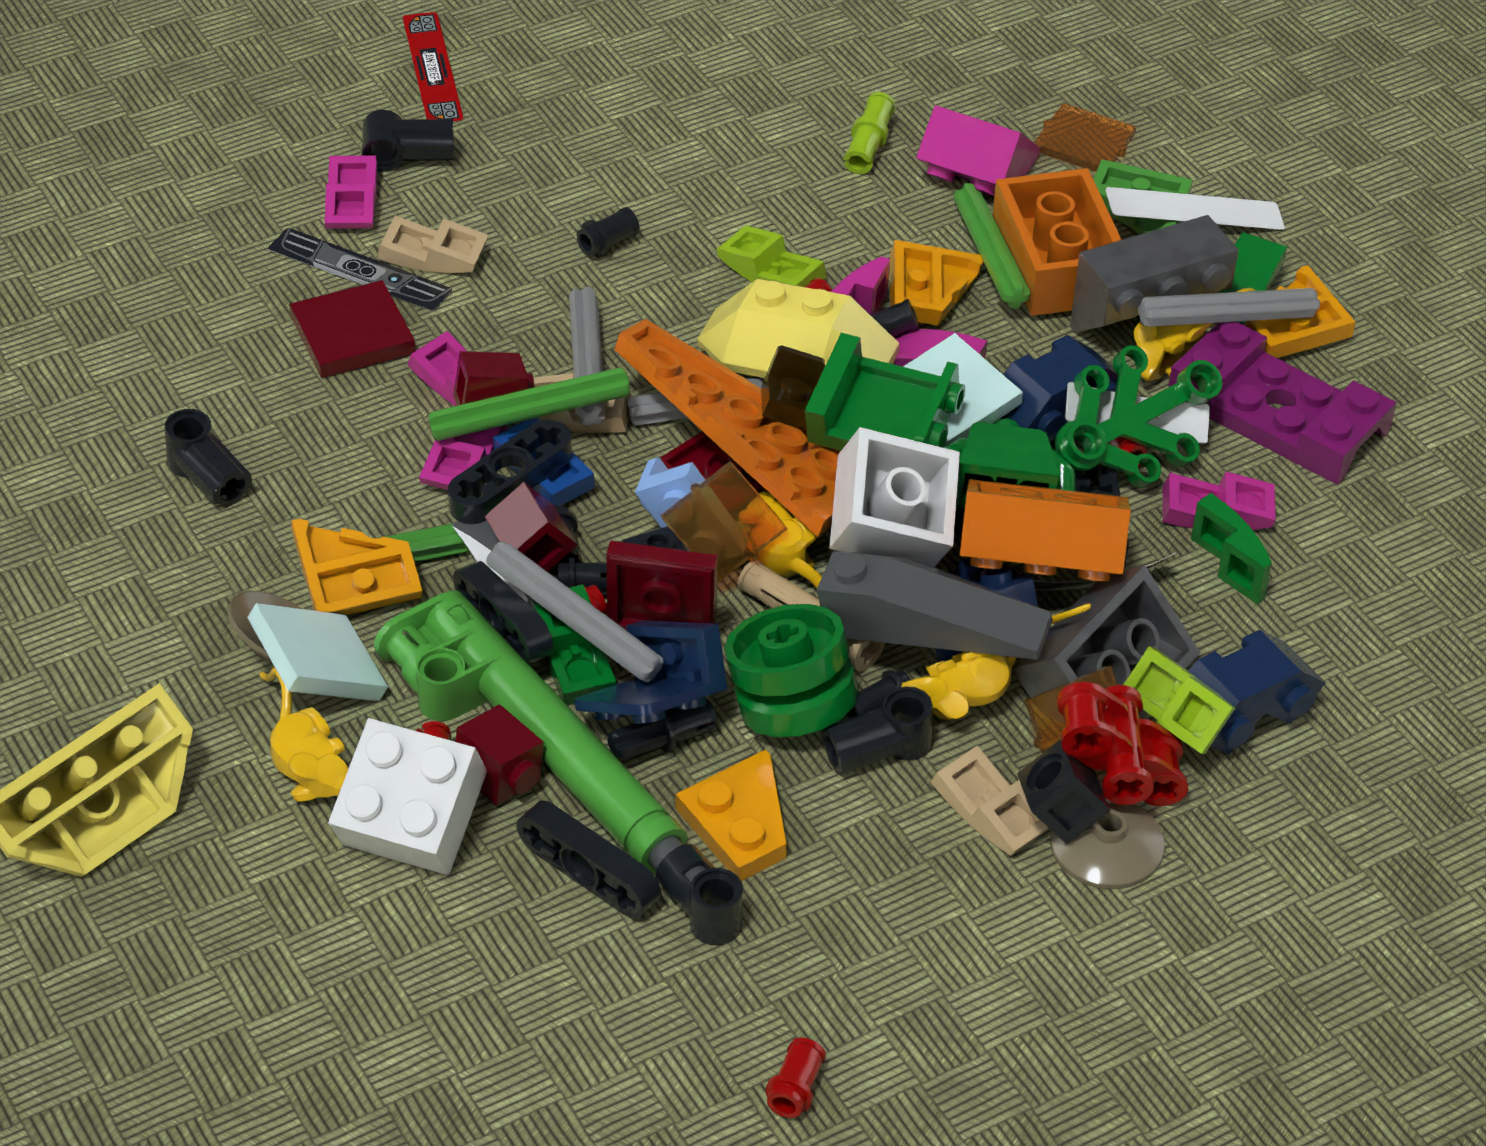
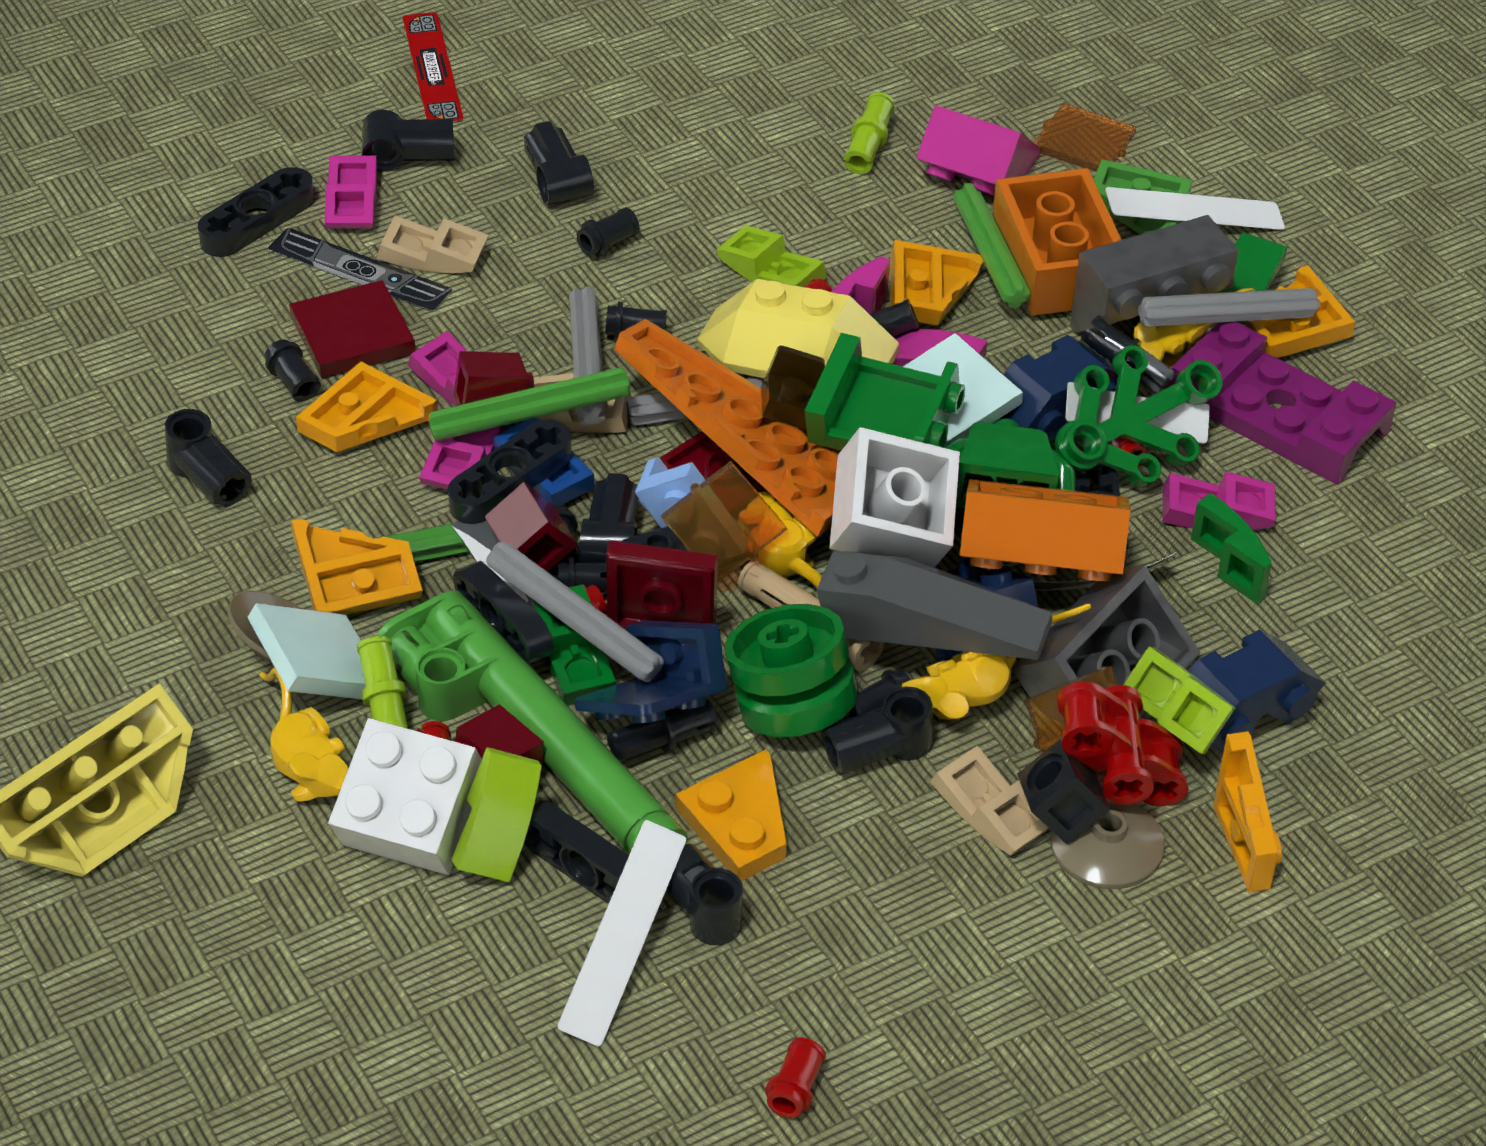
none -> black beam [198,167,314,257]
none -> black pin [265,339,321,402]
none -> light orange wing [296,361,438,452]
none -> lime pin [356,636,408,729]
none -> lime slope [451,747,542,882]
none -> black piece [524,121,594,205]
none -> white sticker [558,820,686,1046]
none -> black piece [579,473,639,563]
none -> black pin [605,301,667,341]
none -> black axle [1080,315,1176,394]
none -> light orange wing [1213,731,1282,893]

